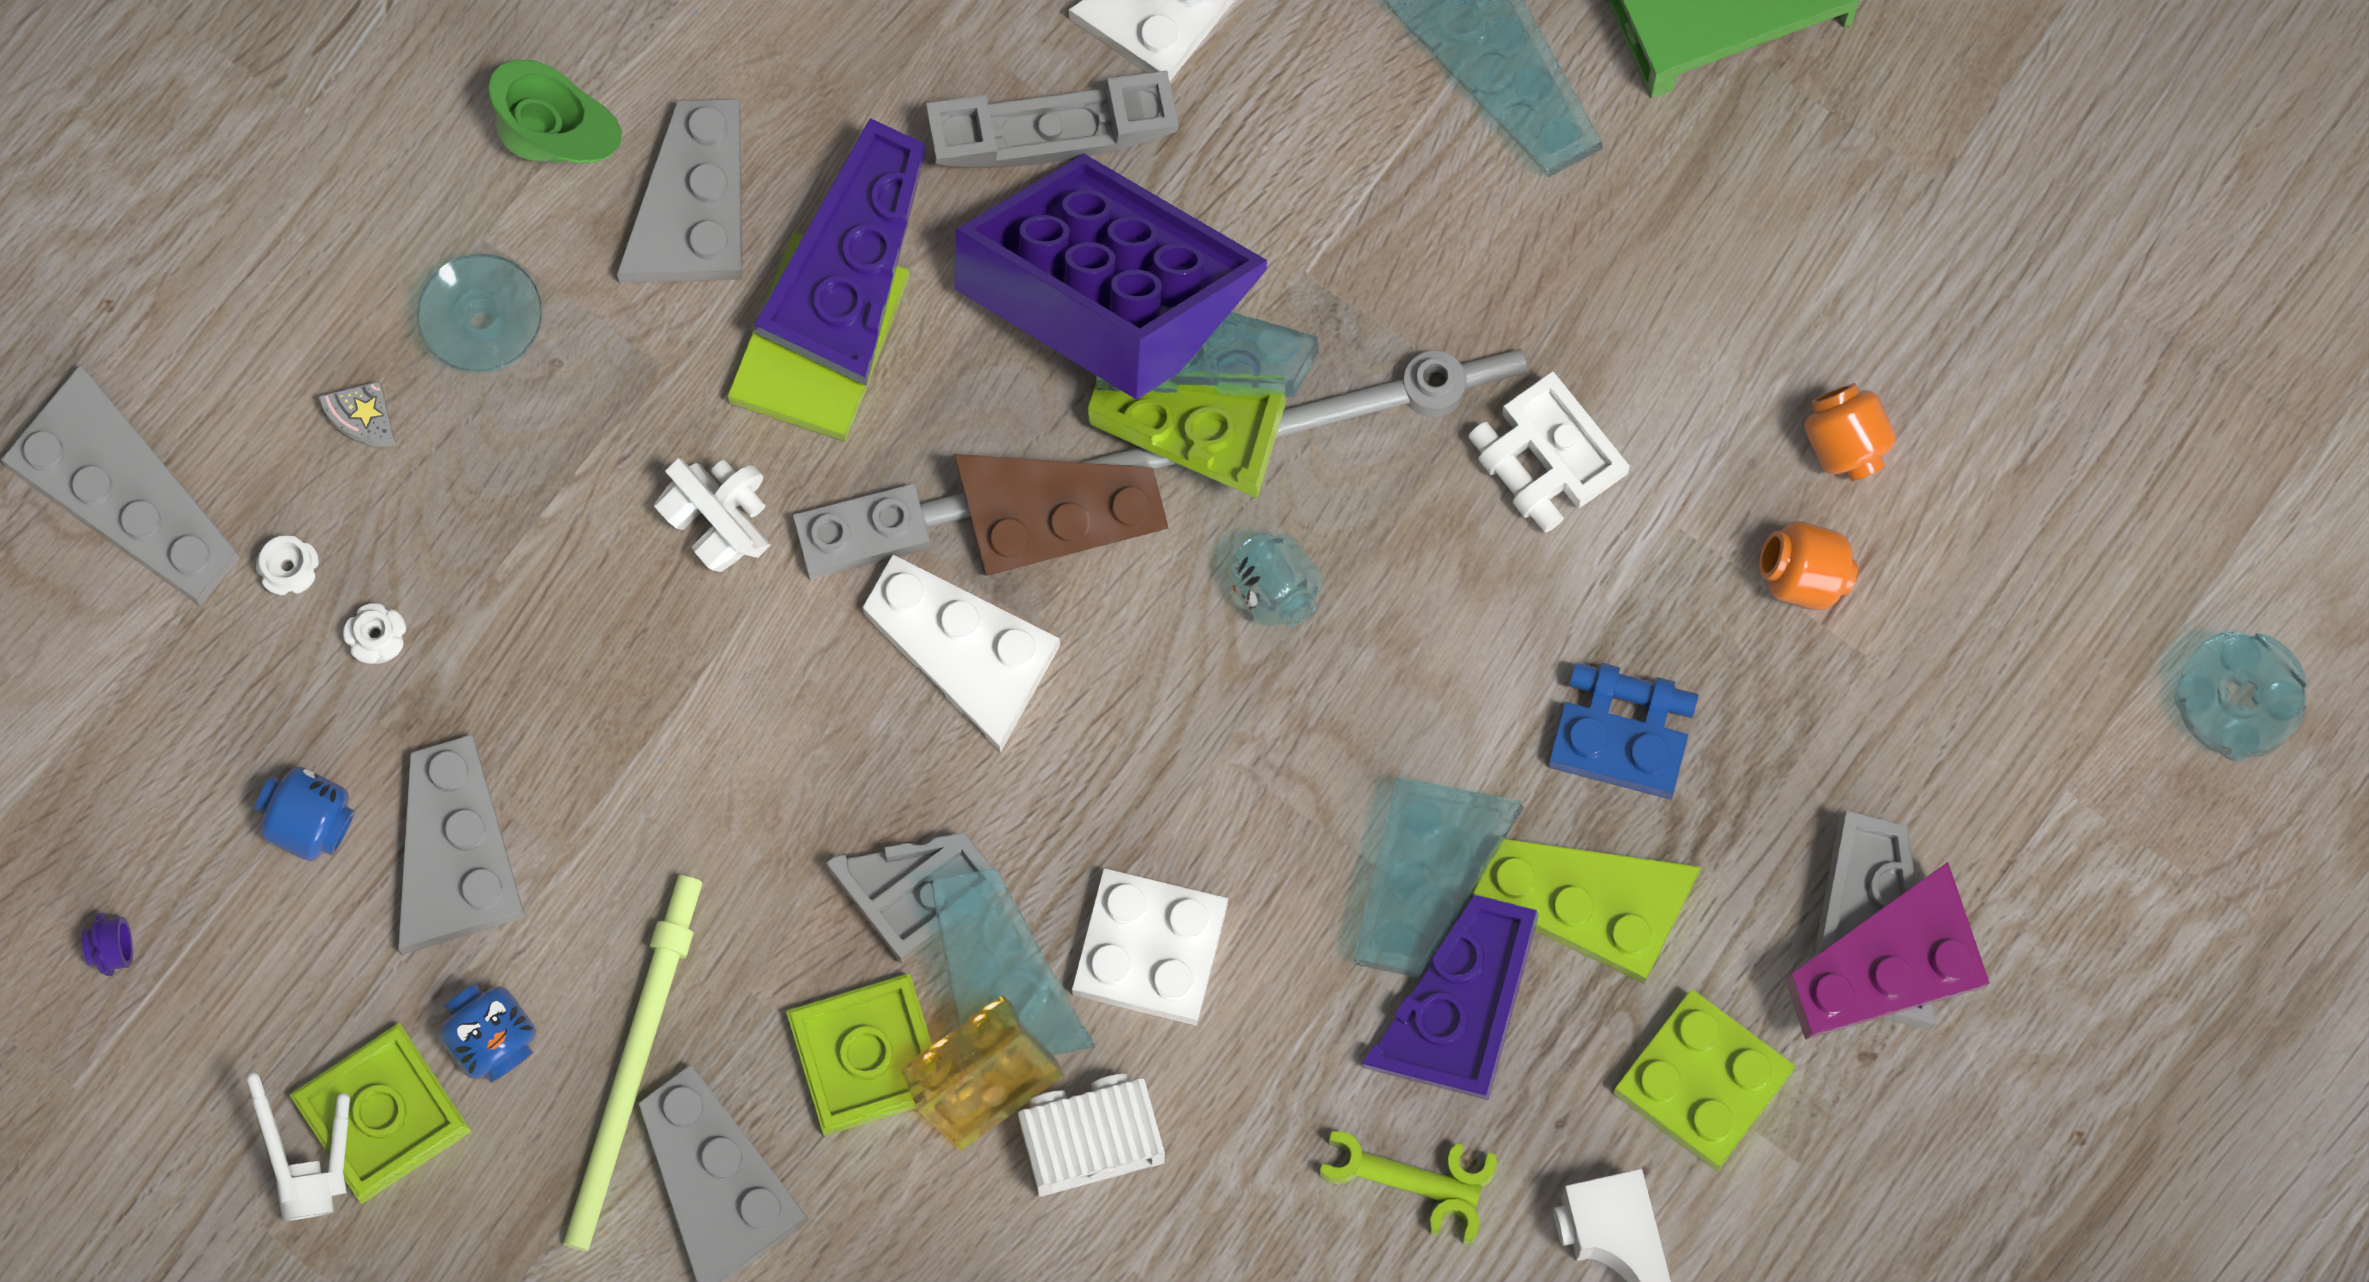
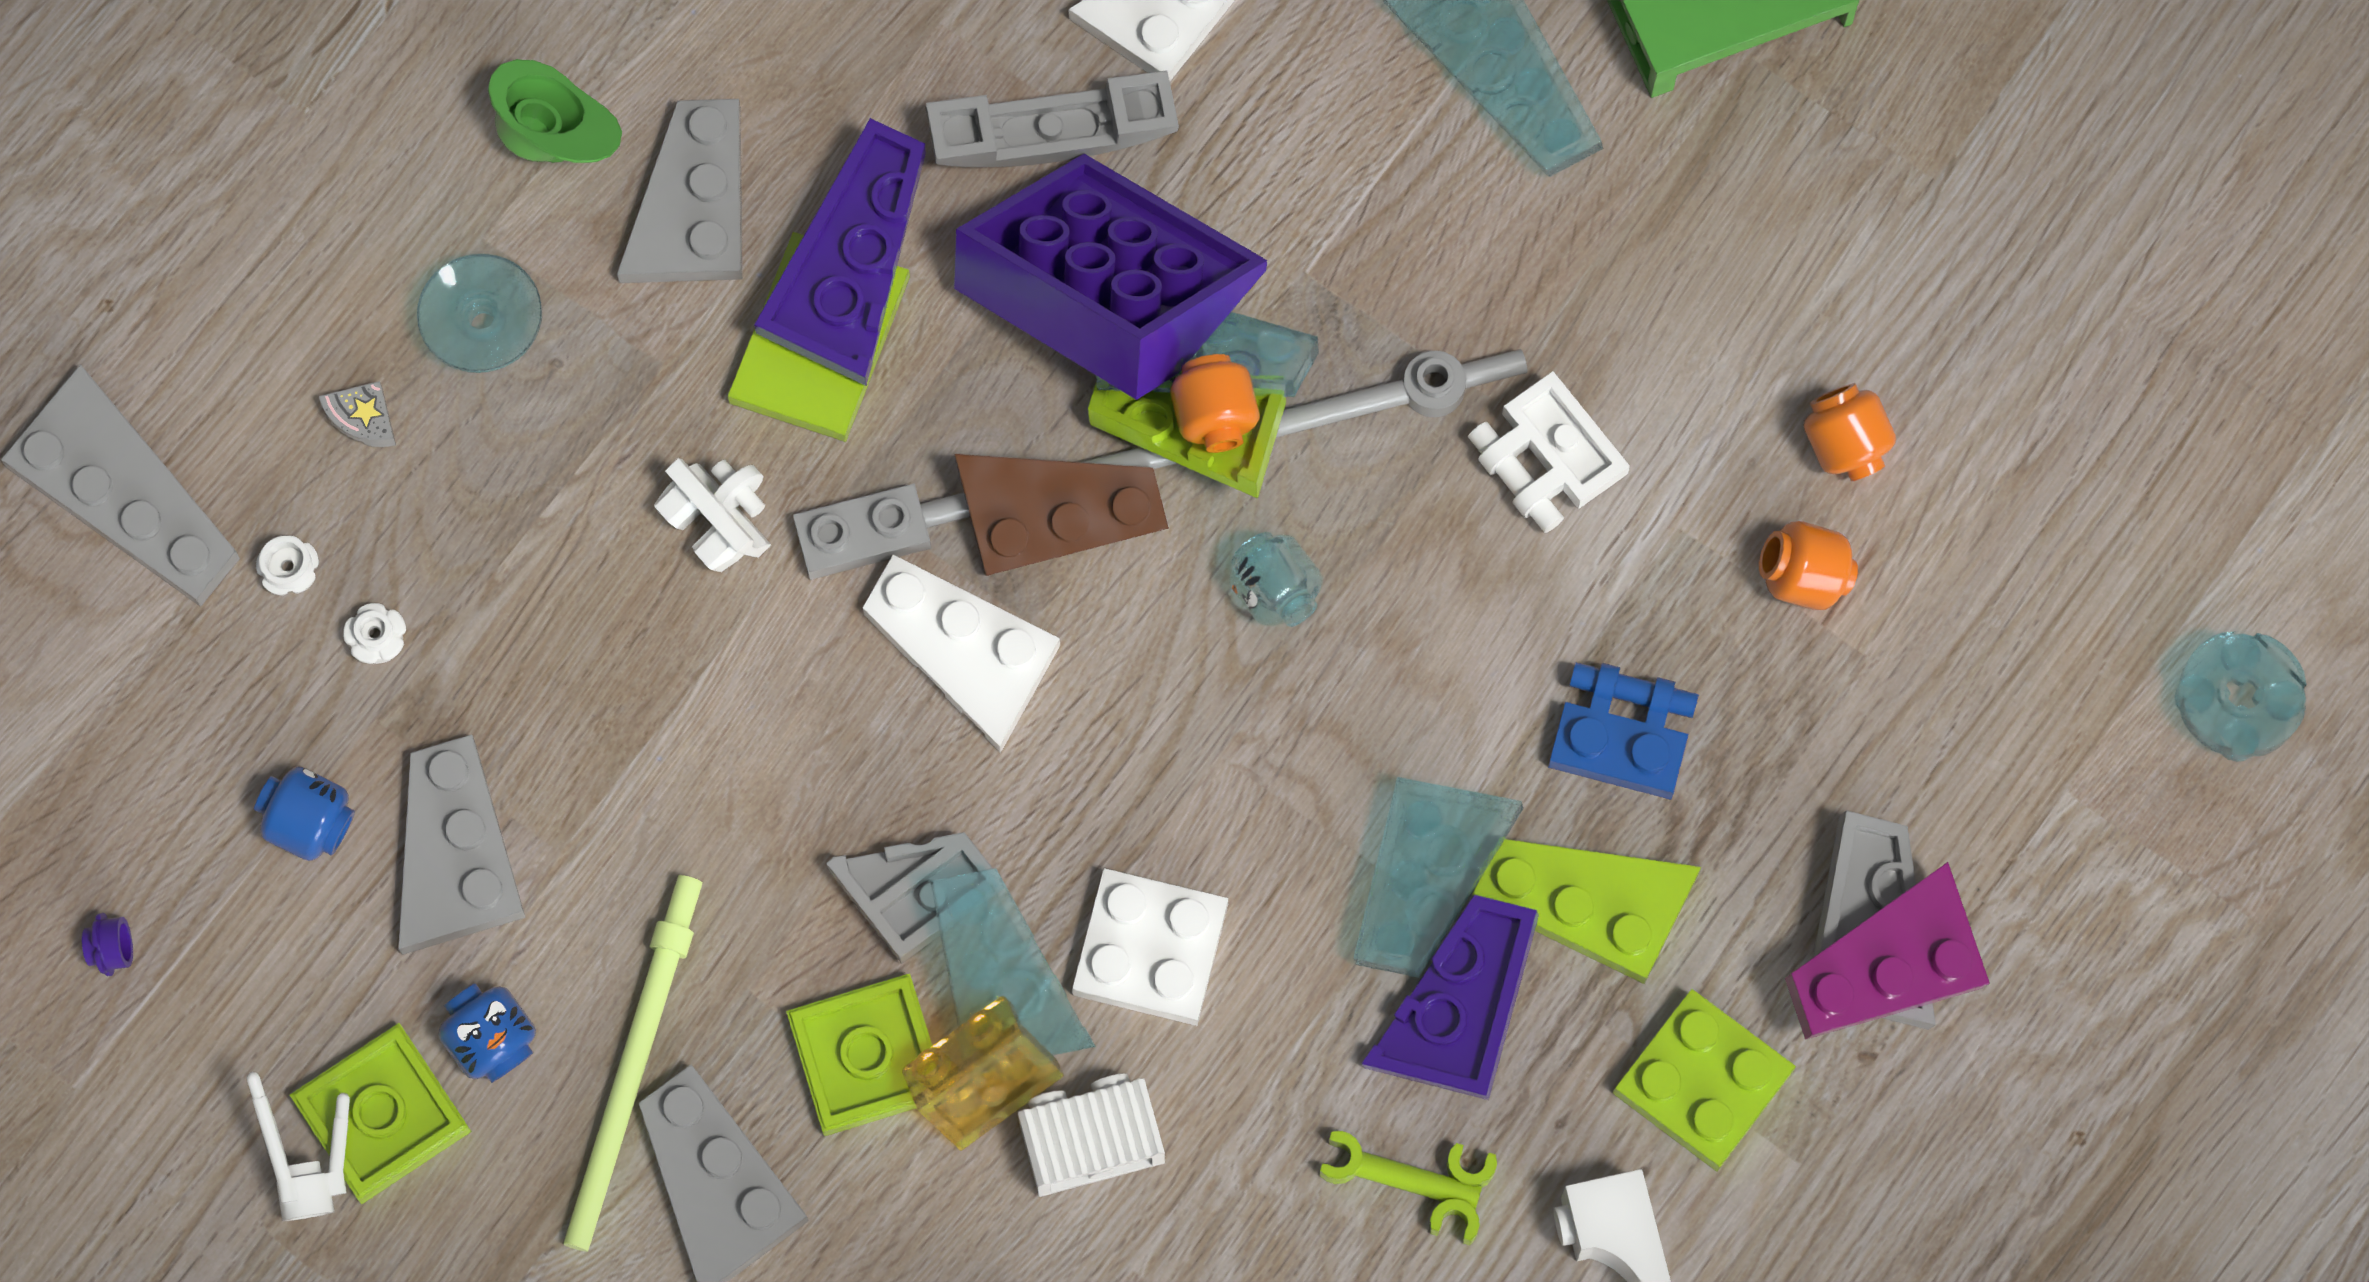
none -> orange head [1170,354,1260,453]

